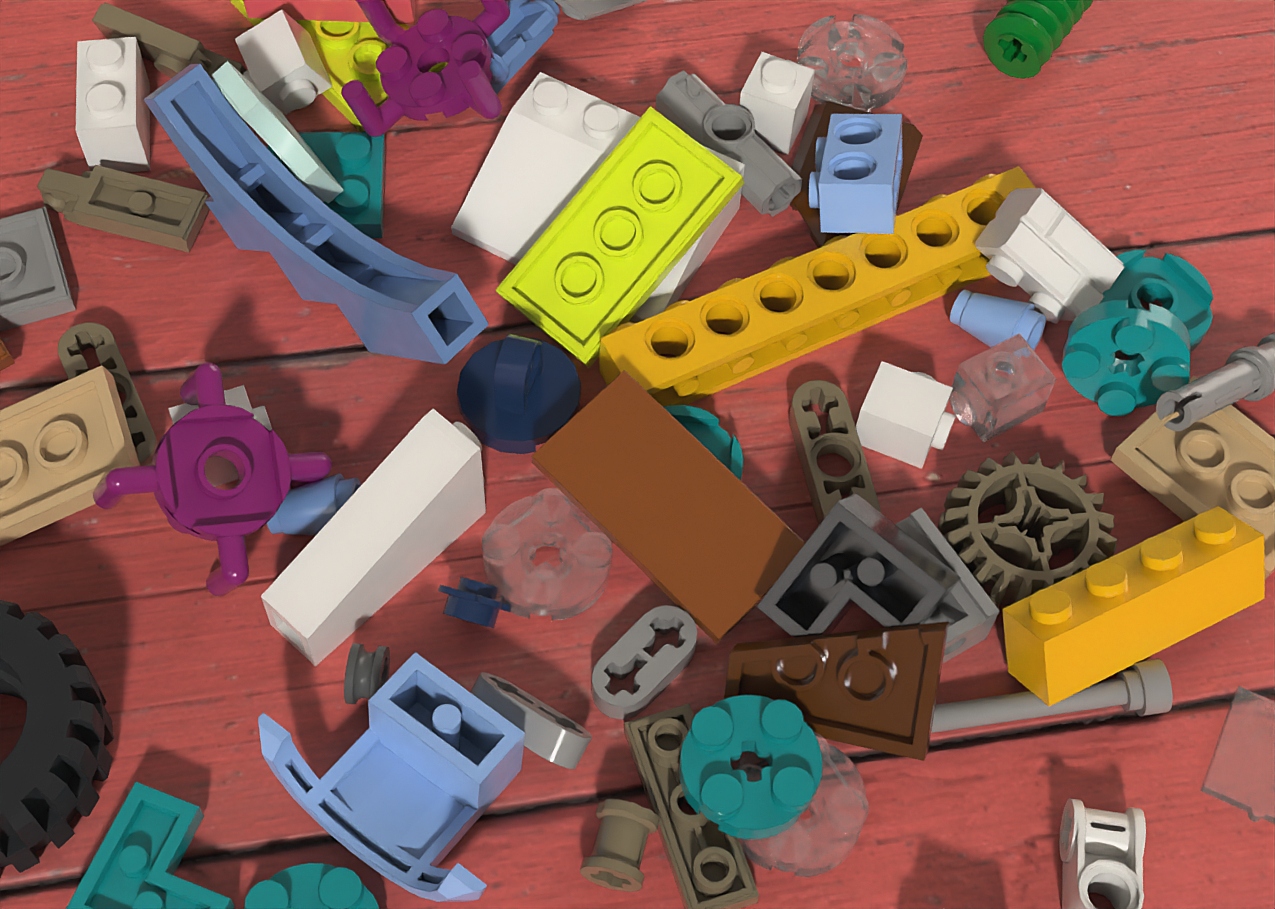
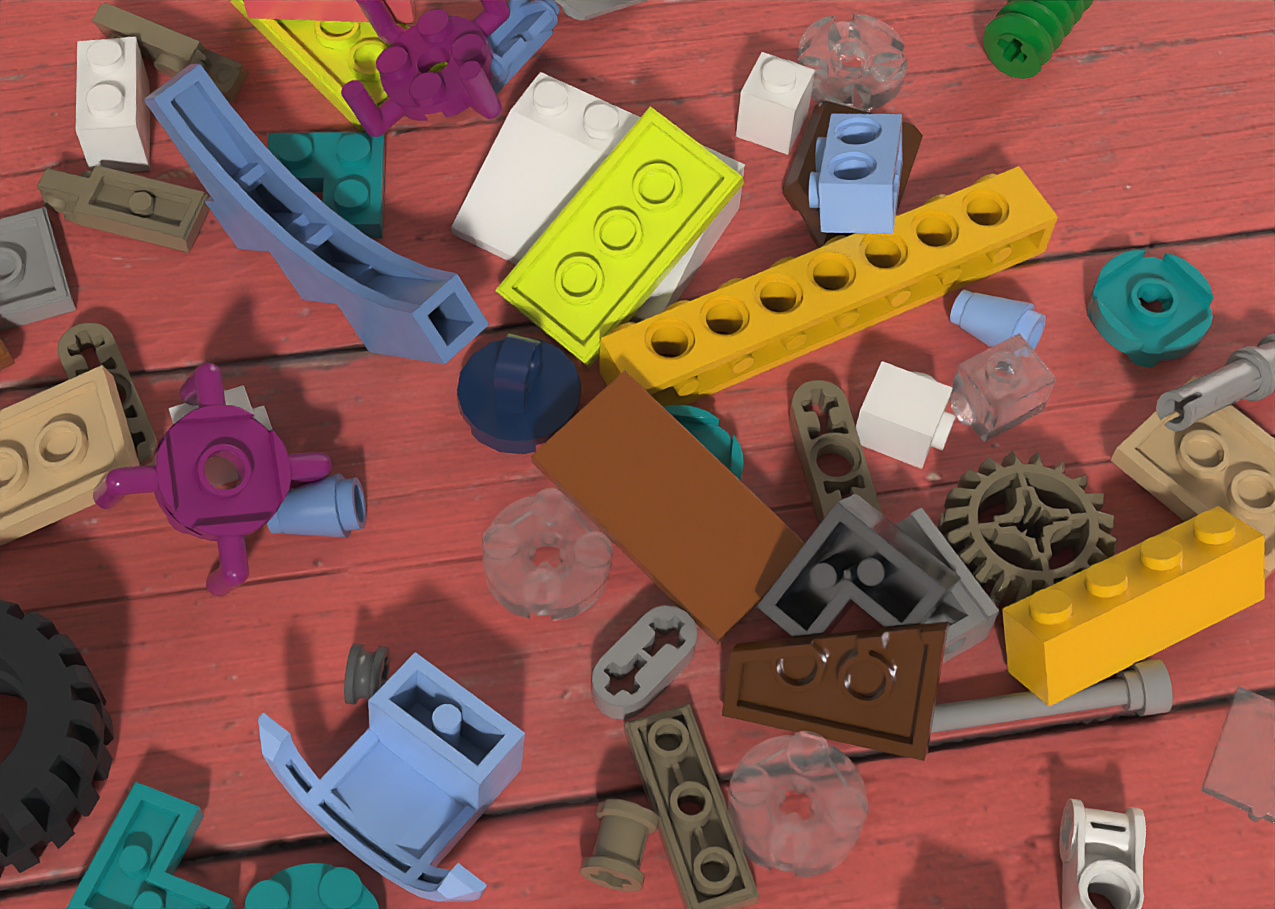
light aqua tile [212,61,344,203] -> none
white brick [235,9,332,115] -> none
white slope [261,409,486,667] -> none
dark blue plate [438,577,511,628] -> none
light grey beam [470,672,592,769] -> none
light grey piece [656,70,802,217] -> none
teal plate [679,695,823,839] -> none
white brick [975,188,1124,323] -> none
teal plate [1062,300,1191,416] -> none

